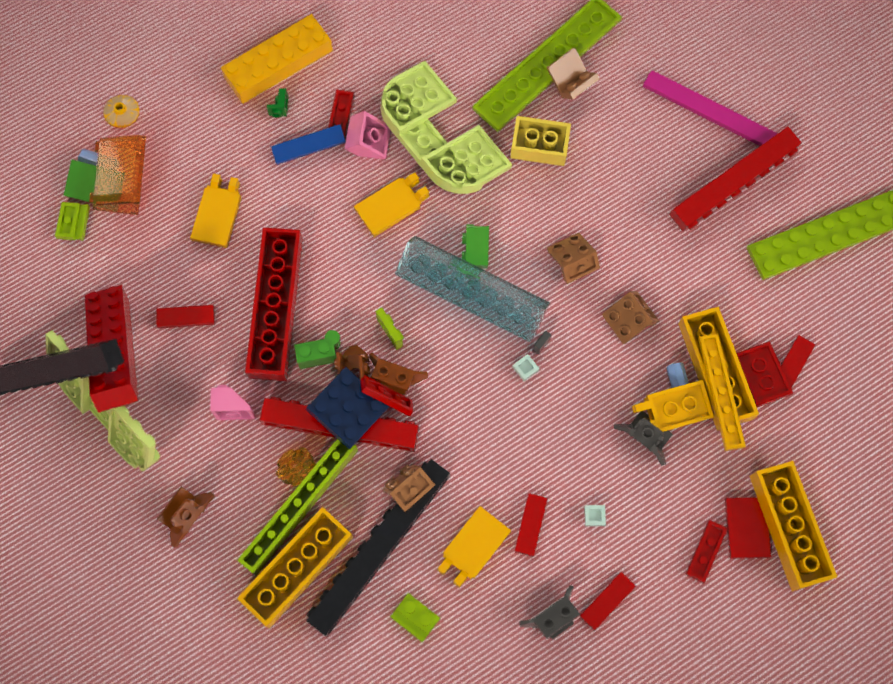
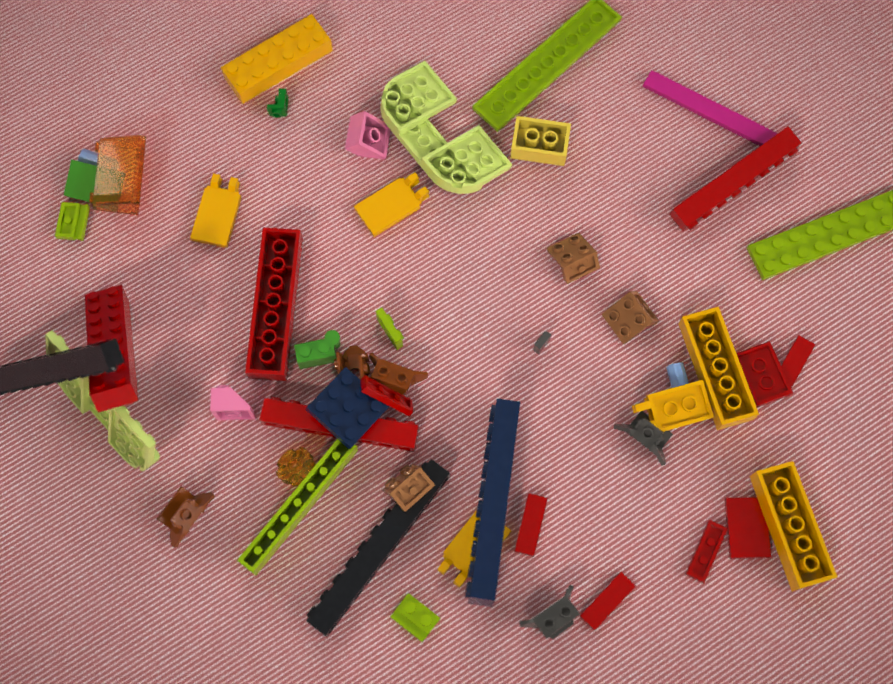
tan dish [103,95,140,128] -> none
red tile [156,305,215,328] -> none
yellow brick [237,507,354,629] -> none
blue tile [271,124,346,165] -> none
red tile [328,89,354,138] -> none
clear light blue brick [395,236,550,342] -> none
bright green hinge [462,224,489,269] -> none
light aqua plate [512,354,540,382] -> none
bracket [547,48,600,99] -> none
light aqua plate [584,505,606,526] -> none
yellow tile [698,333,746,451] -> none
none -> dark blue brick [465,398,520,607]

